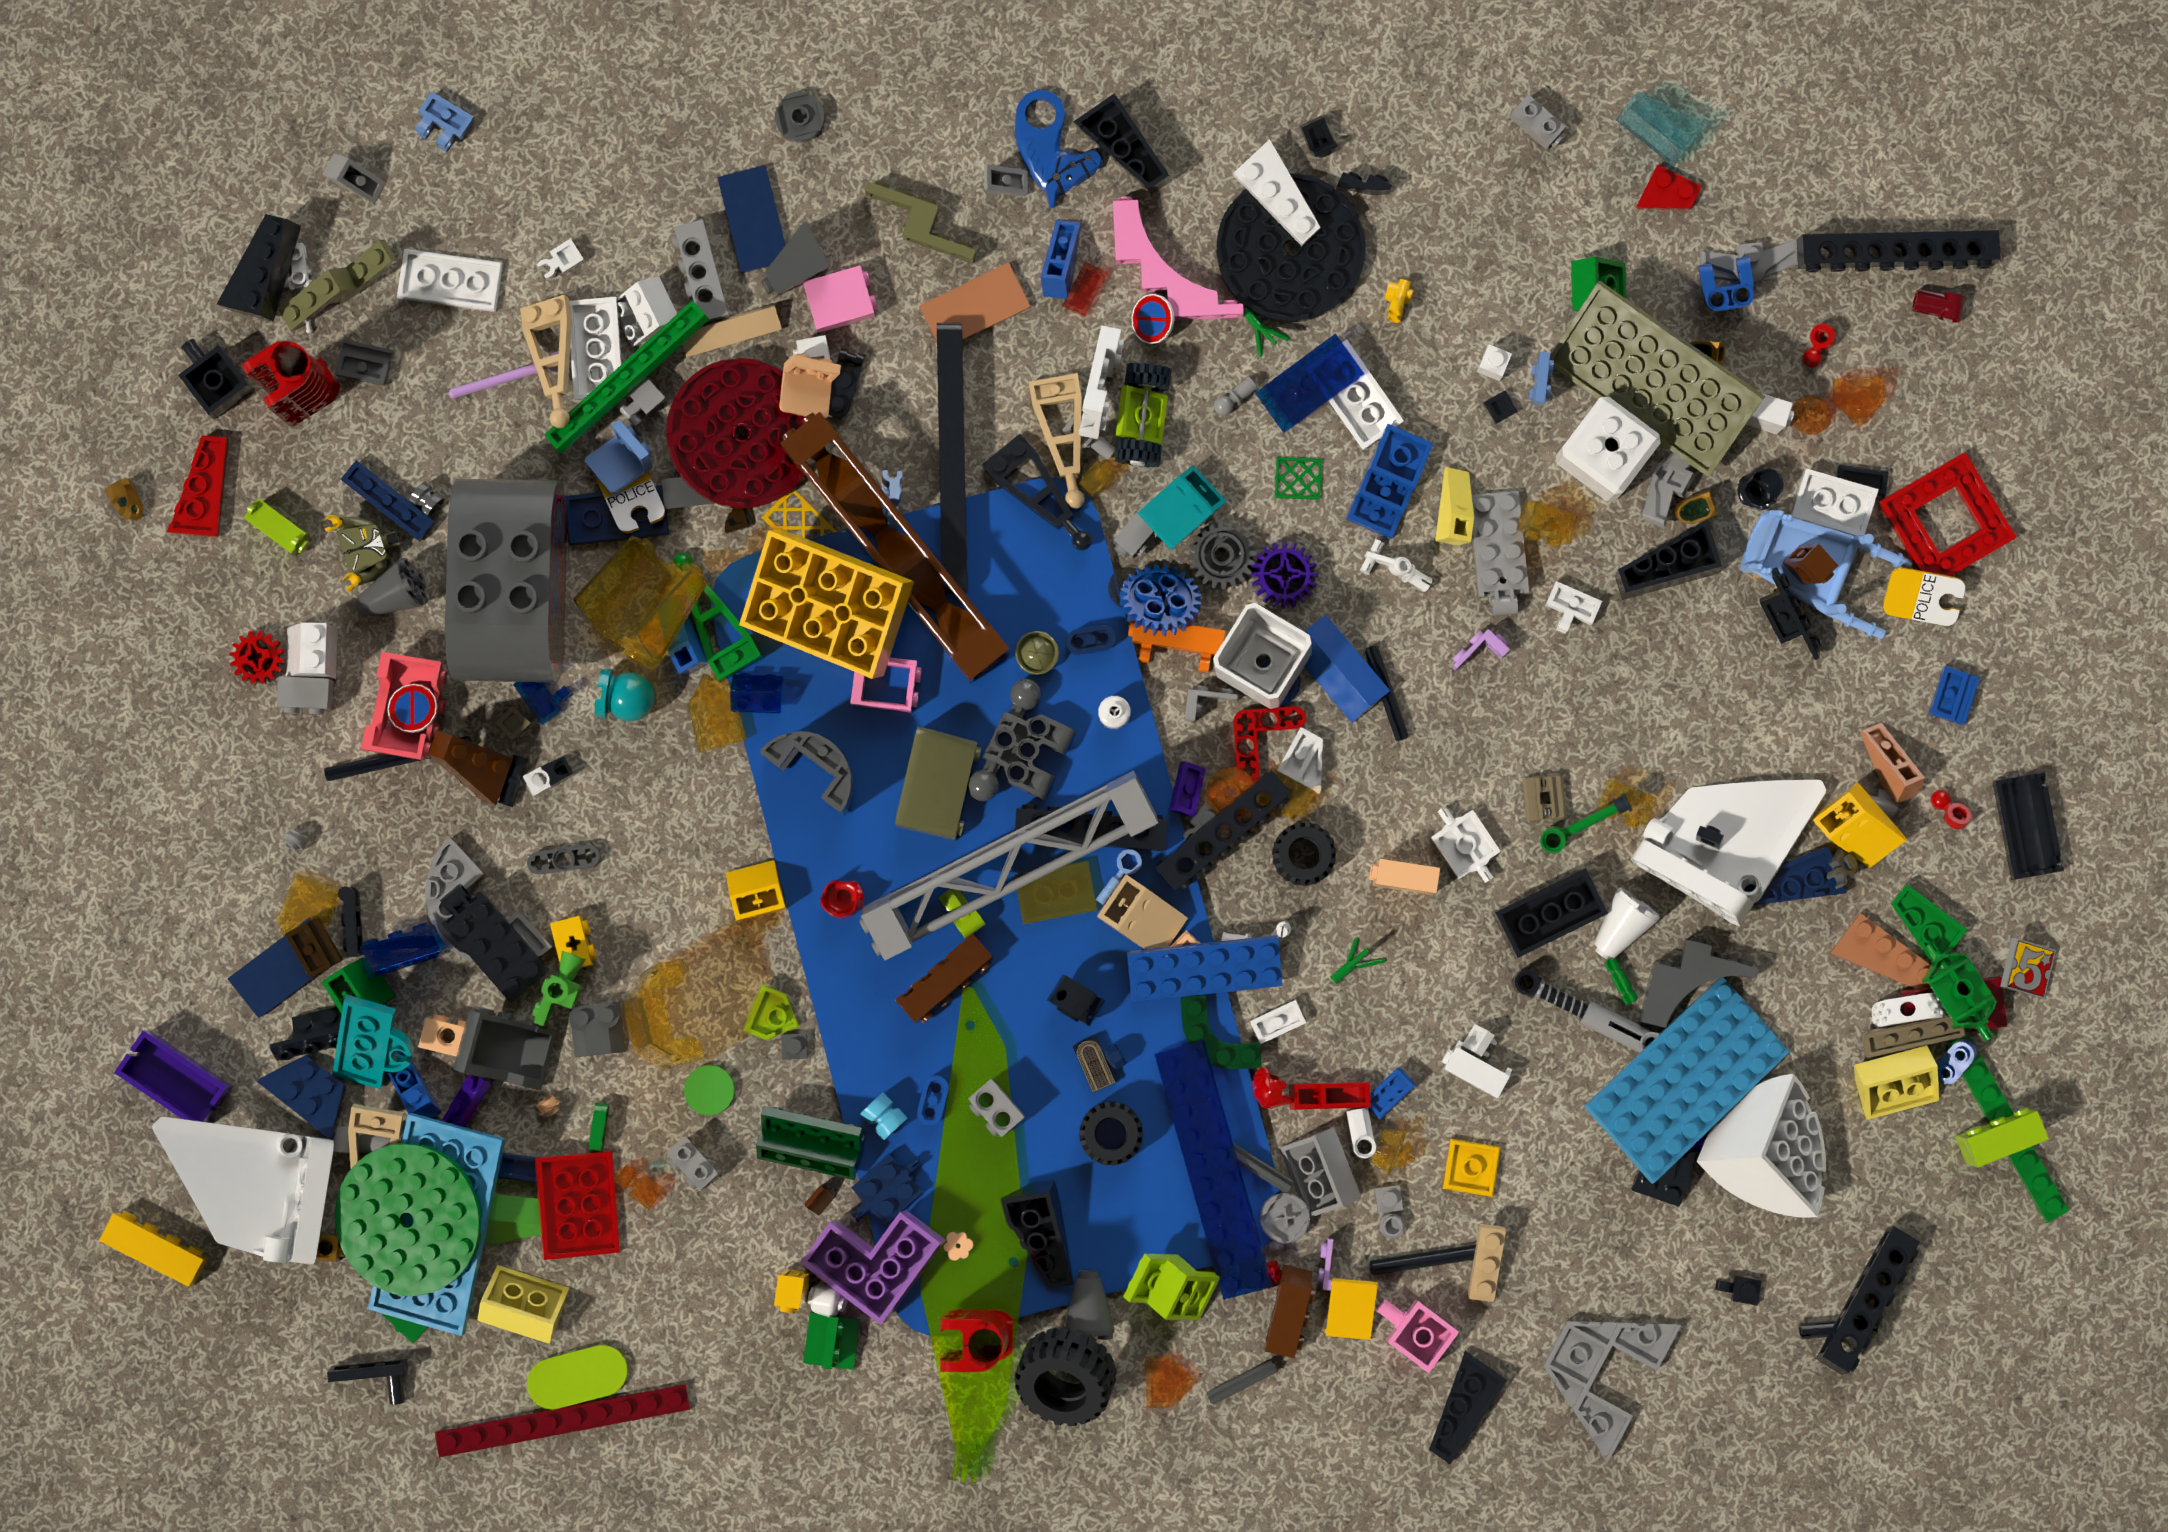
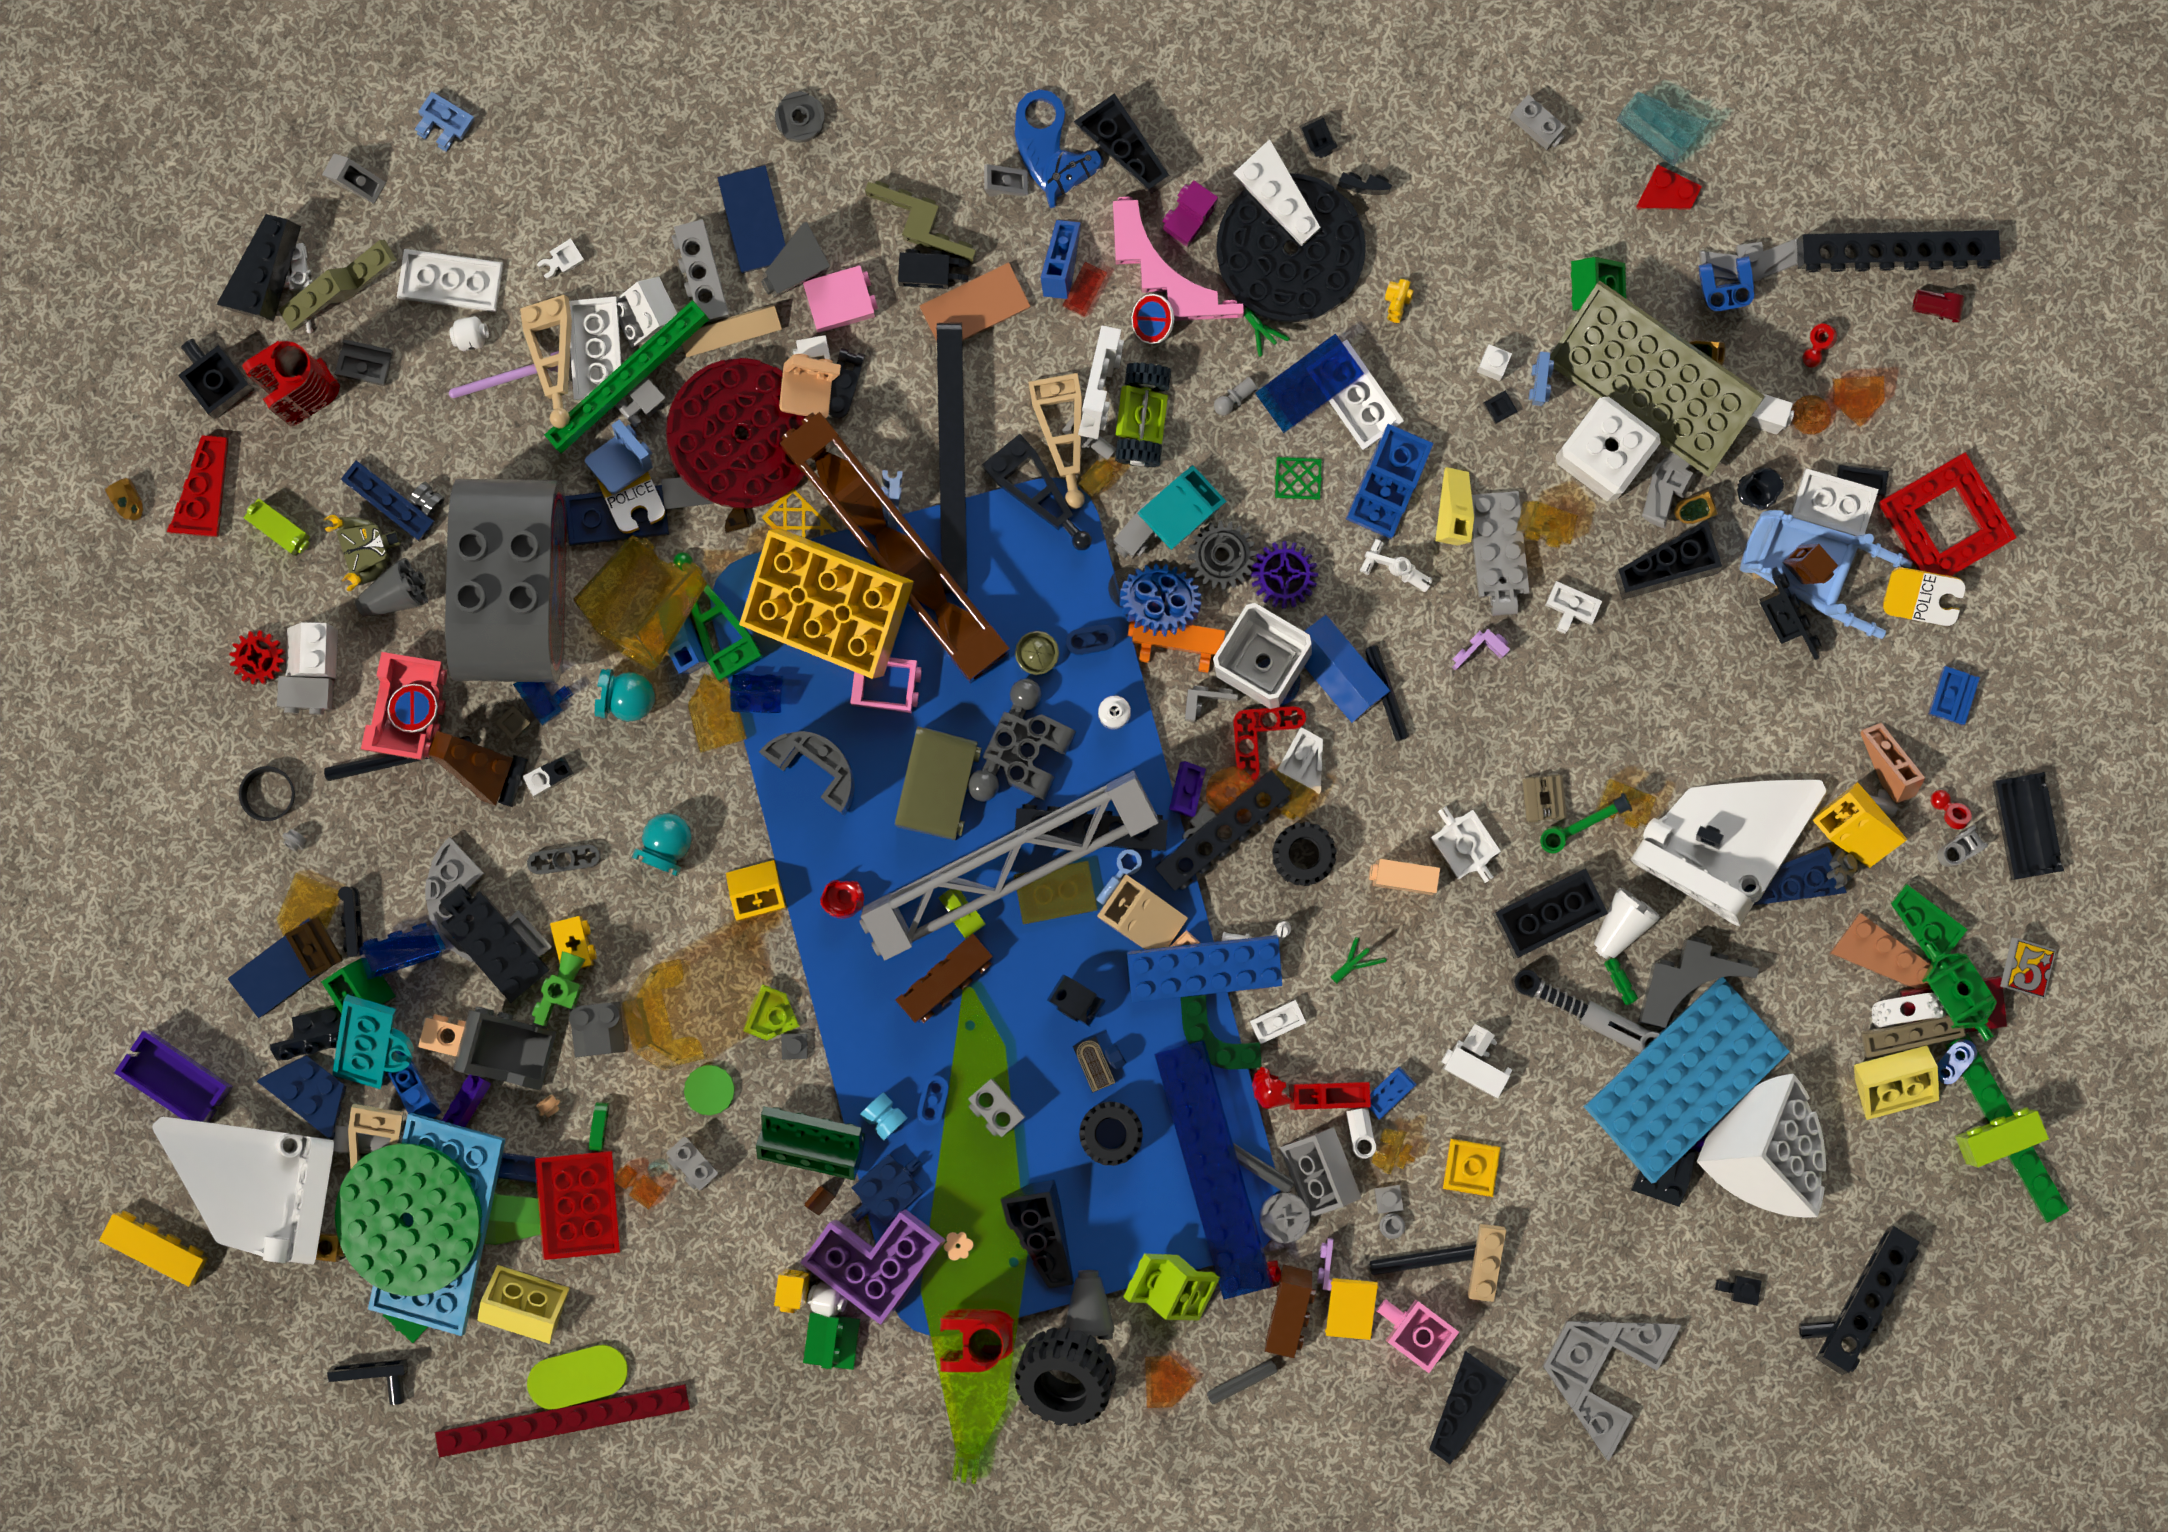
none -> black tyre [239,766,295,821]
none -> white head [450,316,489,351]
none -> teal tile [631,813,692,877]
none -> black hinge [898,249,970,289]
none -> magenta brick [1162,180,1218,247]
none -> light grey piece [1937,825,1988,867]

